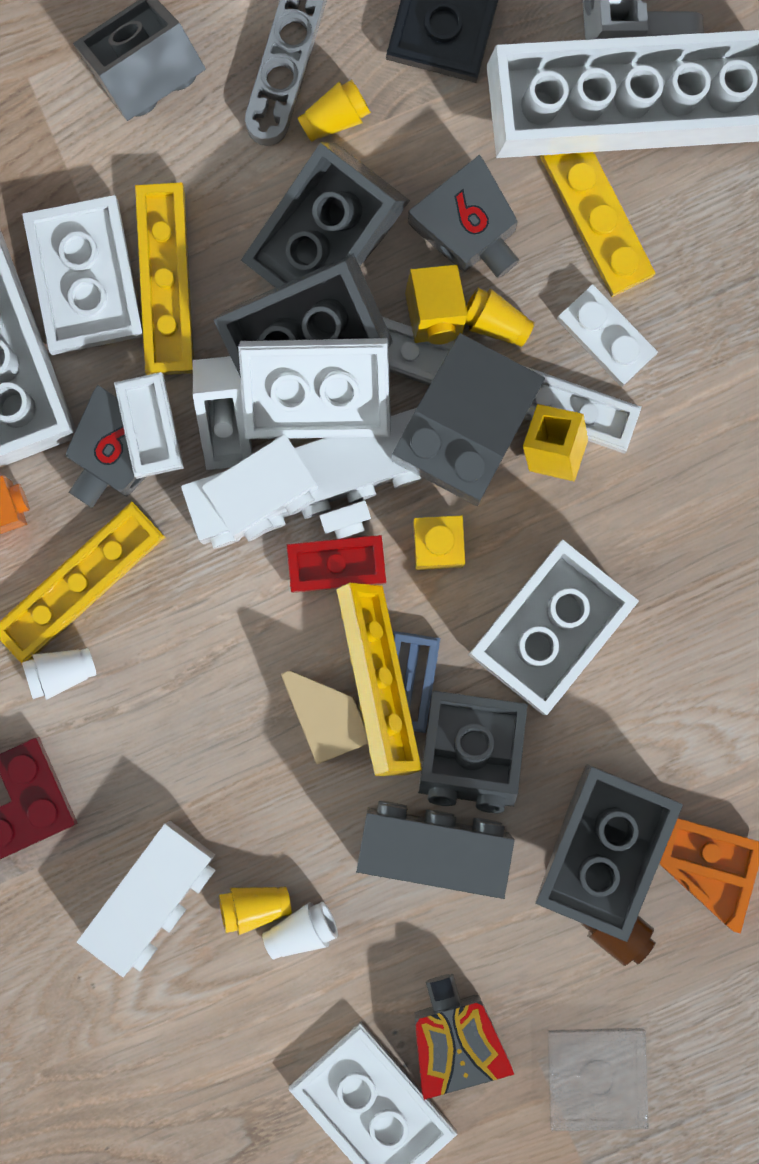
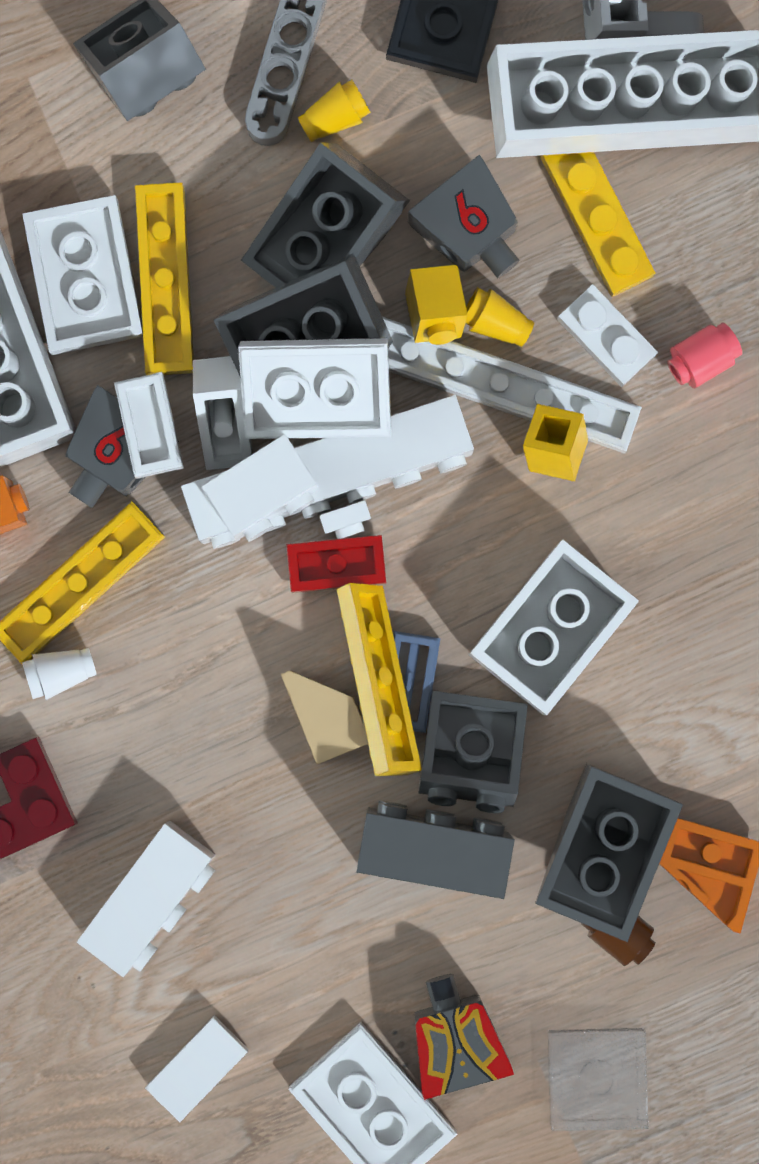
yellow cone [219,886,292,935] -> none
white cone [262,902,338,959] -> none
dark grey slope [392,333,545,506] -> none
yellow brick [413,516,465,570] -> none
none -> white tile [145,1015,249,1122]
none -> coral brick [667,323,742,389]

